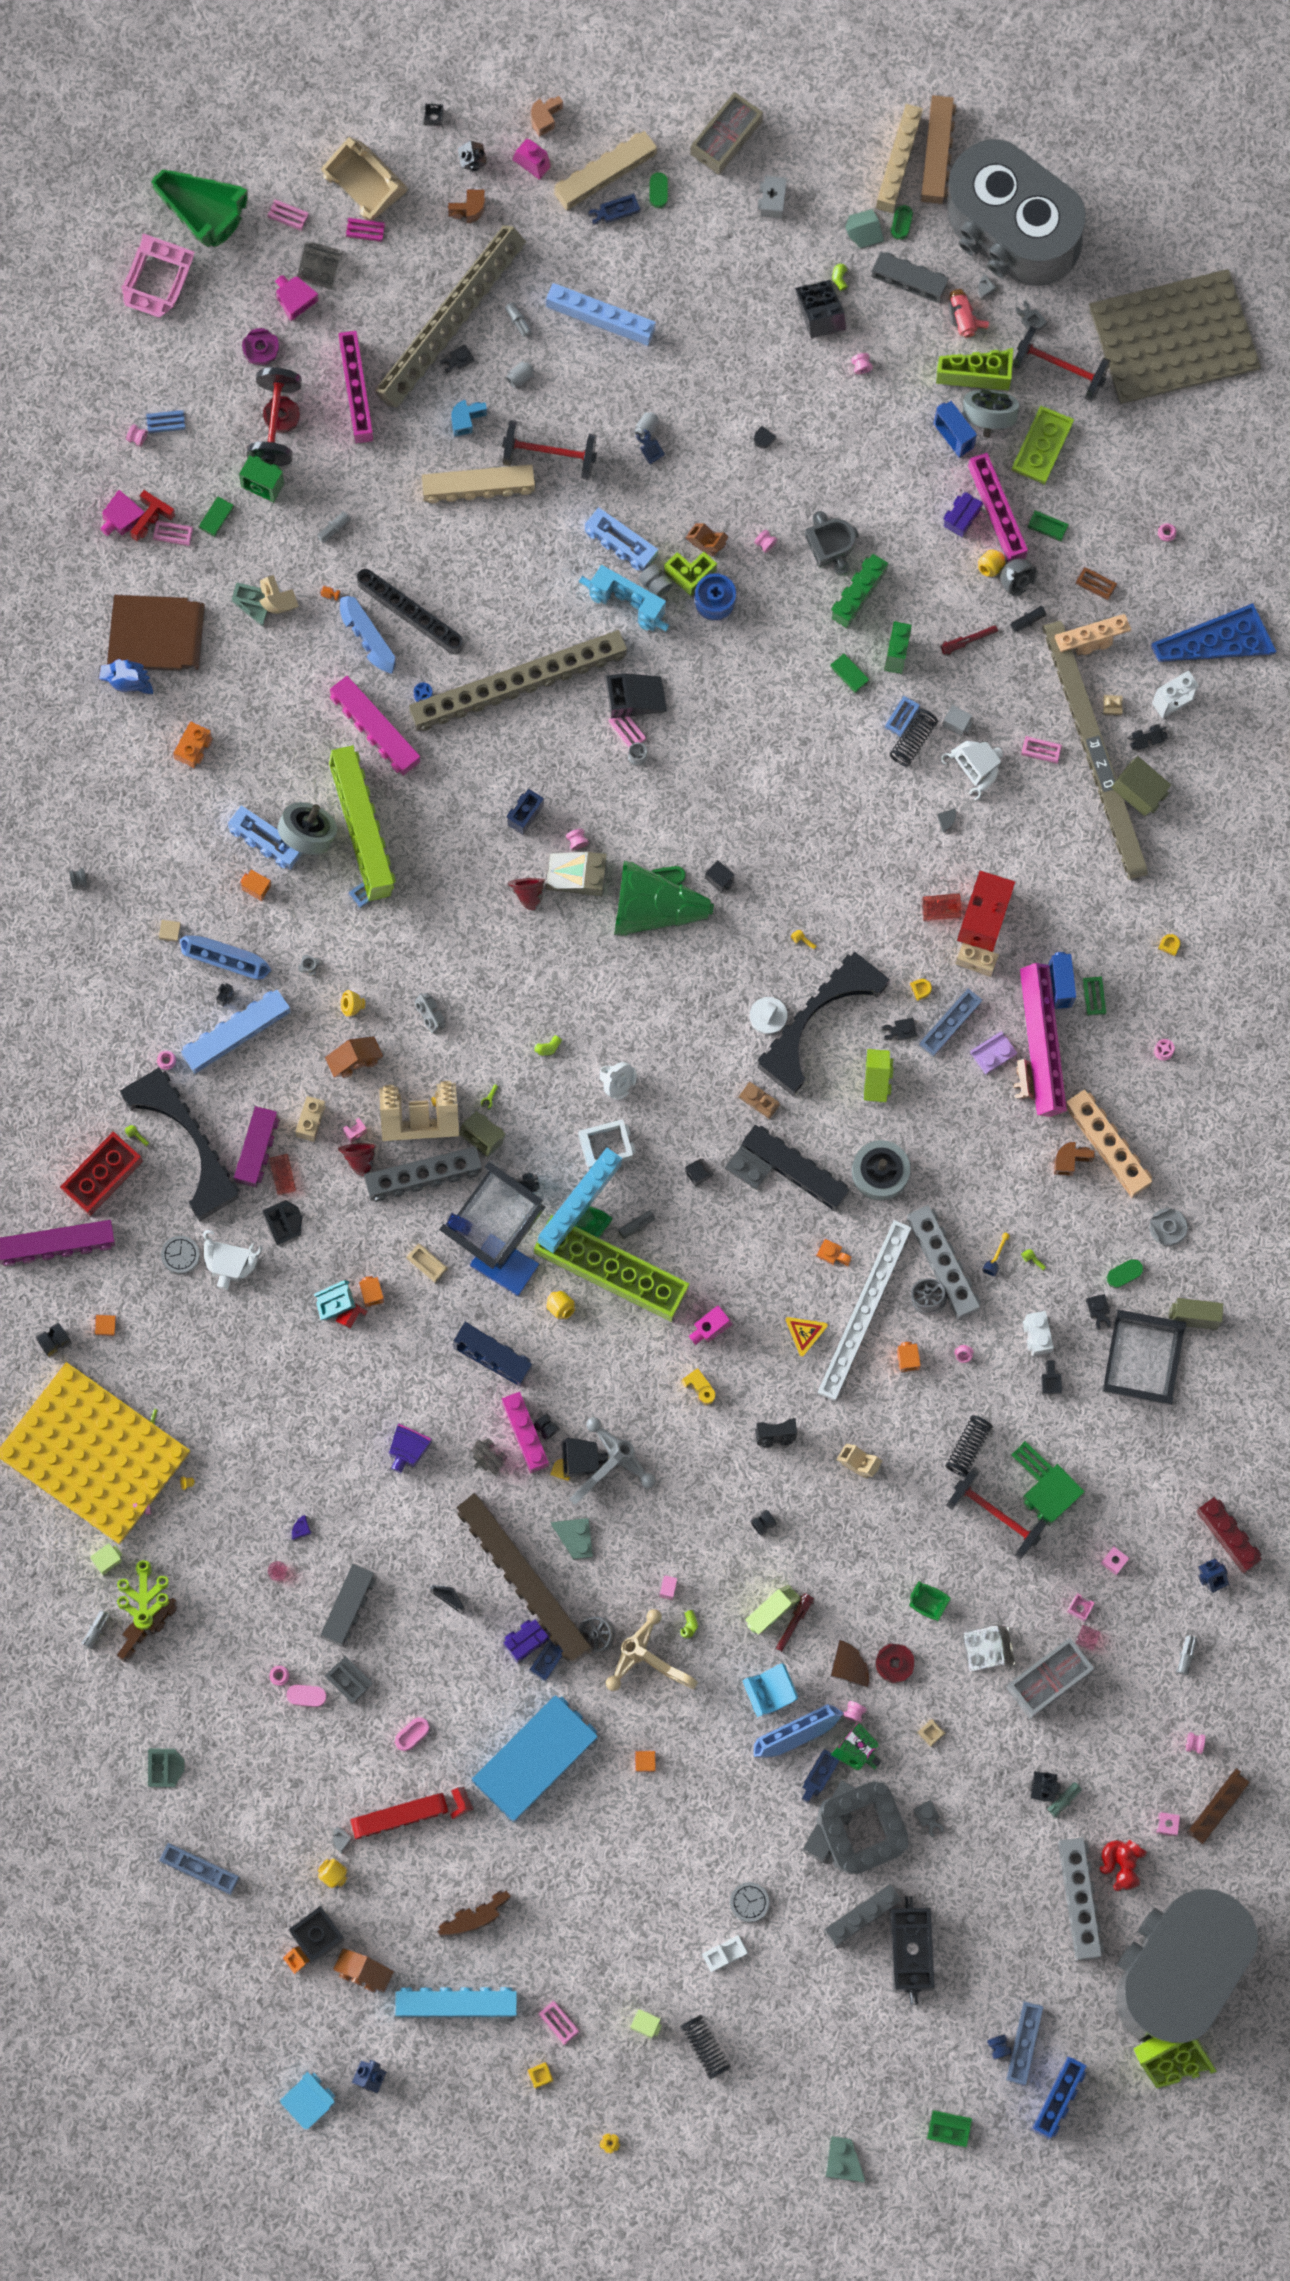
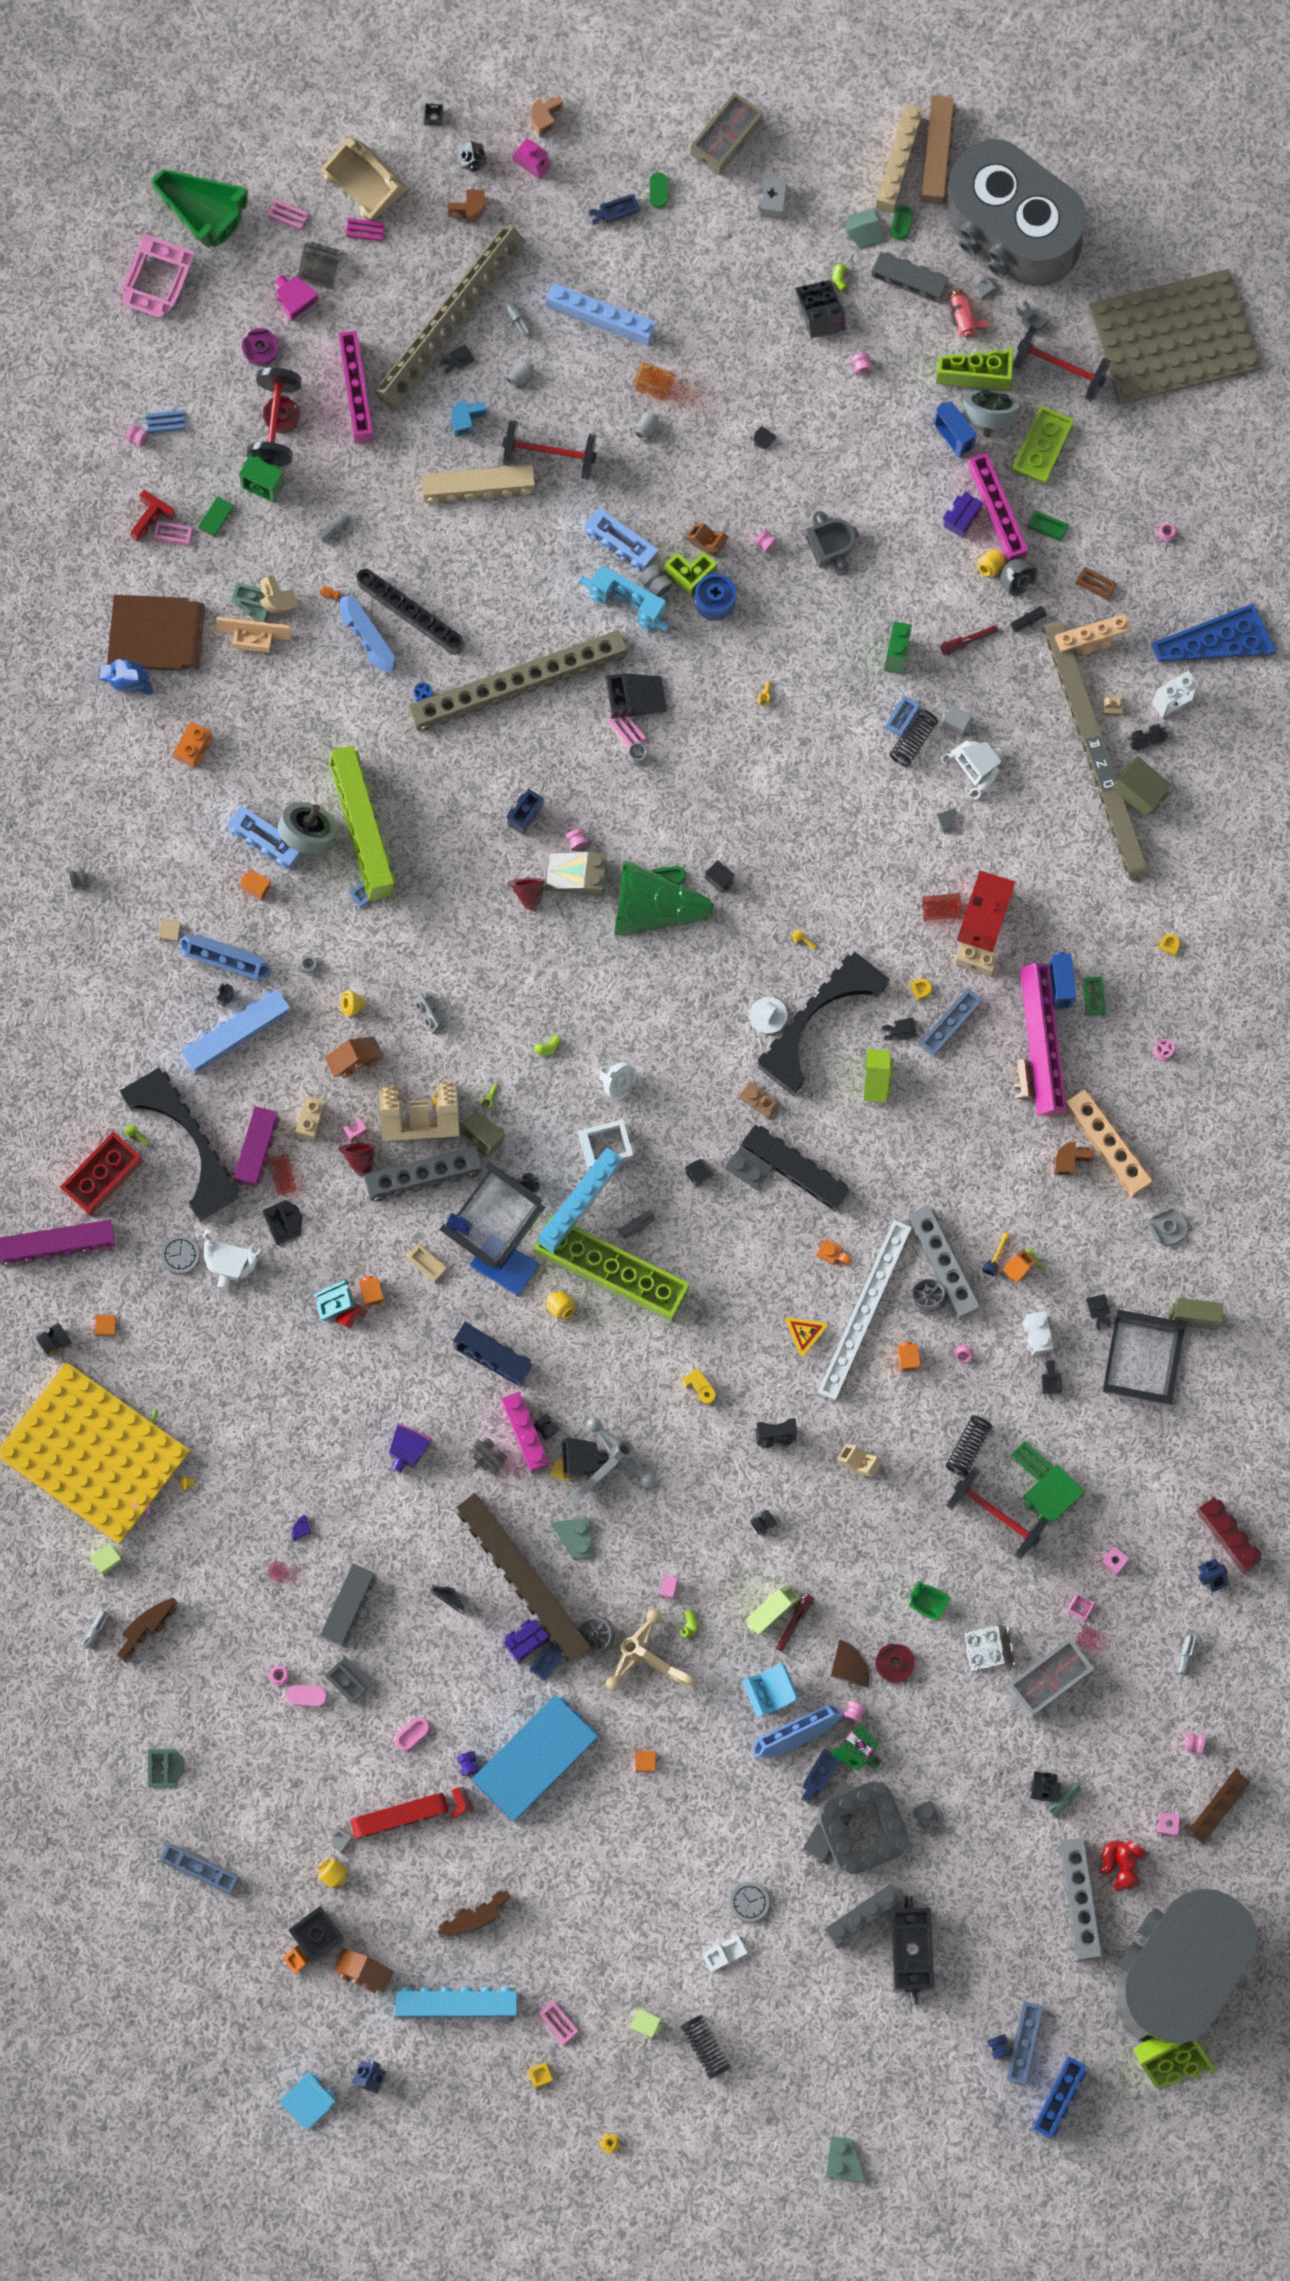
dark pink torso [100,490,145,536] -> none
lime plant [117,1560,169,1630] -> none
bright pink plate [157,1051,176,1070] -> none
dark pink brick [330,676,420,776] -> none
tan brick [554,131,657,211] -> none
green piece [575,1206,613,1238] -> none
dark blue plate [636,429,665,464] -> none
dark pink torso [689,1305,733,1345] -> none
green tile [830,653,869,693] -> none
green brick [831,554,889,628] -> none
wheel [852,1140,910,1200] -> none
tan tile [917,1719,945,1747] -> none
green plate [927,2110,972,2148] -> none
lavender plate [970,1031,1017,1075] -> none
bright pink tile [1021,736,1062,764] -> none
green tile [1106,1259,1143,1288] -> none
none -> light nougat bracket [216,617,291,653]
none -> dark purple wheel [456,1751,480,1776]
none -> clear orange brick [633,361,676,400]
none -> yellow hand [758,681,771,707]
none -> orange brick [1003,1249,1037,1283]

